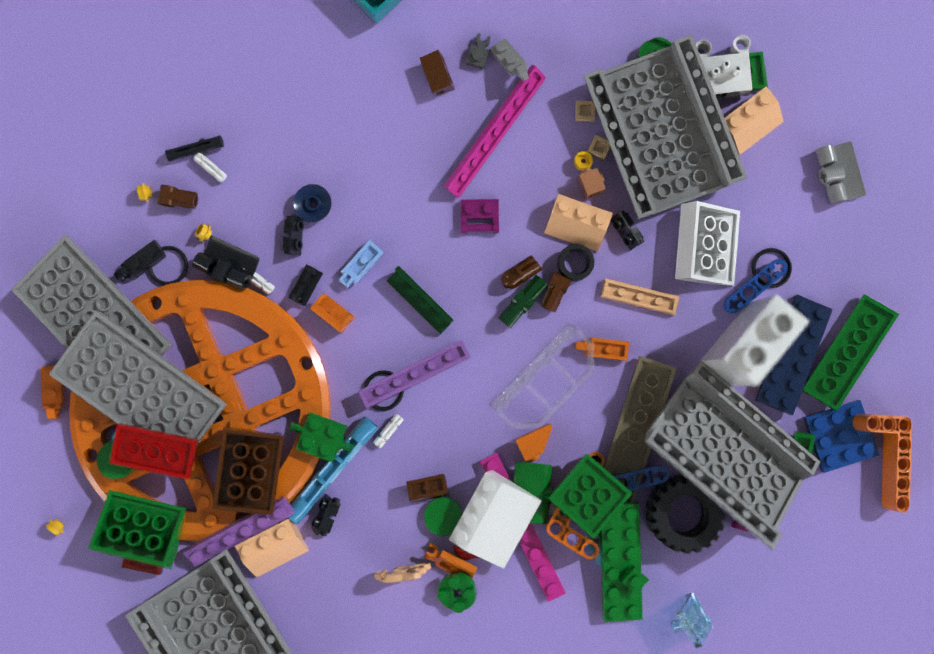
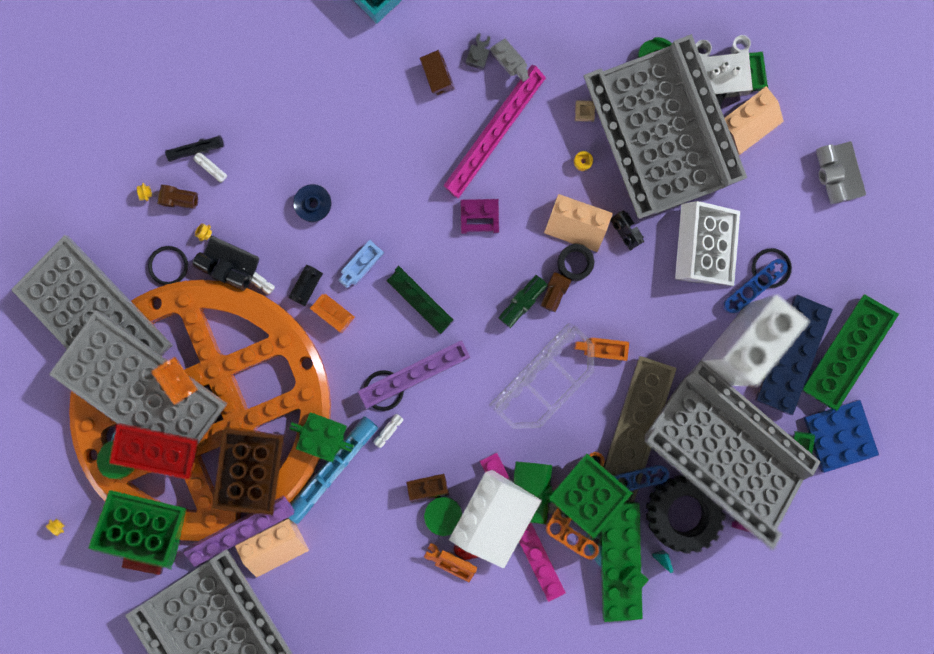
orange hinge [41,366,65,419] -> none
black hinge [113,240,166,281] -> none
black hinge [282,215,304,255] -> none
black hinge [311,494,341,536] -> none
light nougat tile [374,562,431,583] -> none
green plate [437,572,477,613] -> none
reddish brown arm [501,255,542,289] -> none
orange slope [515,423,552,463] -> none
nougat brick [577,167,606,199] -> none
tan plate [587,134,610,161] -> none
light nougat tile [600,278,679,315] -> none
clear light blue plate [671,592,713,648] -> none
orange beam [853,414,912,513] -> none
none -> orange hinge [151,357,198,405]
none -> teal slope [652,550,674,573]

